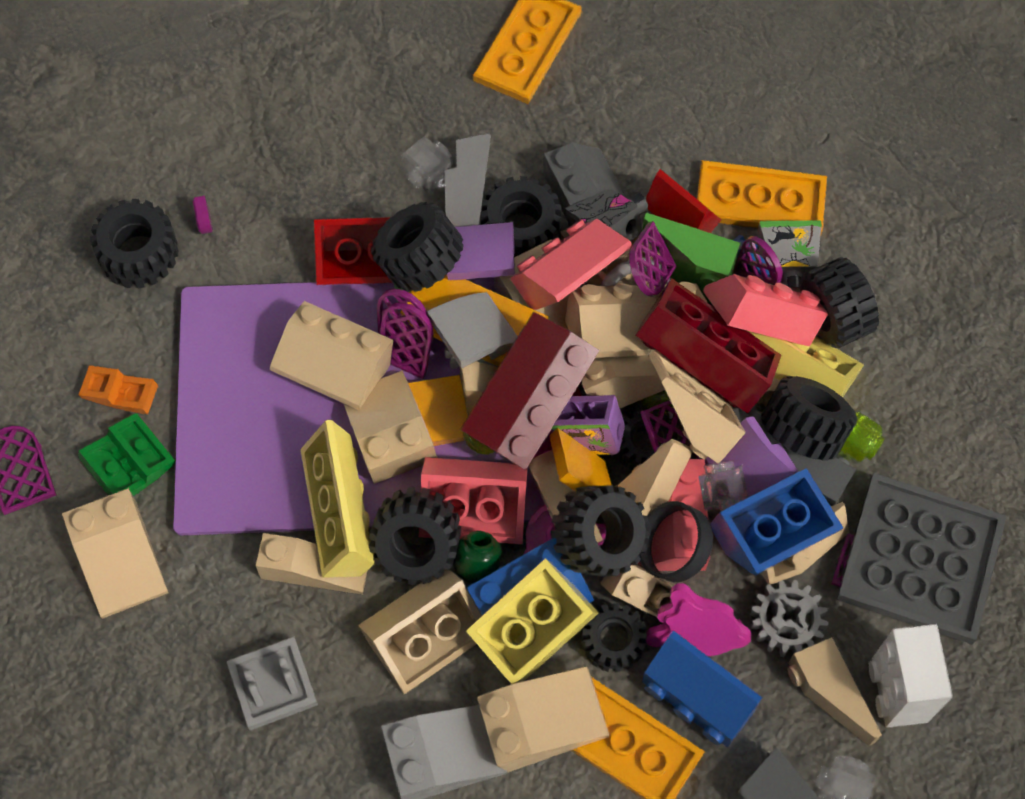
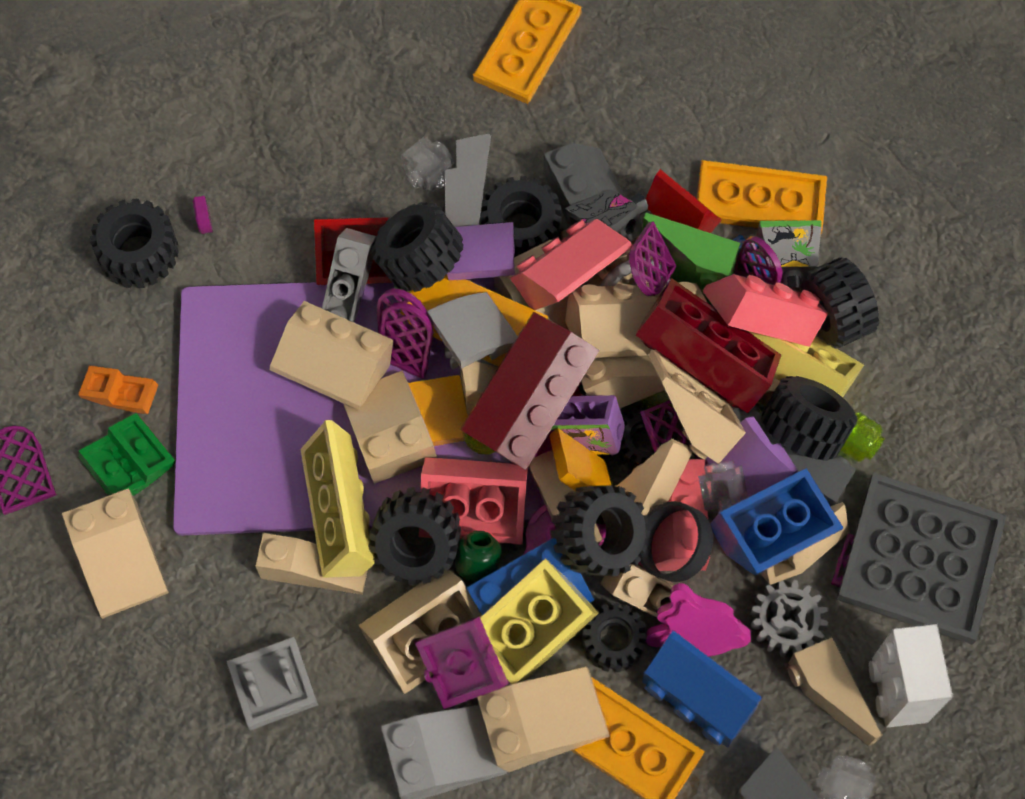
none -> light grey slope [322,228,376,322]
none -> magenta plate [415,617,508,709]

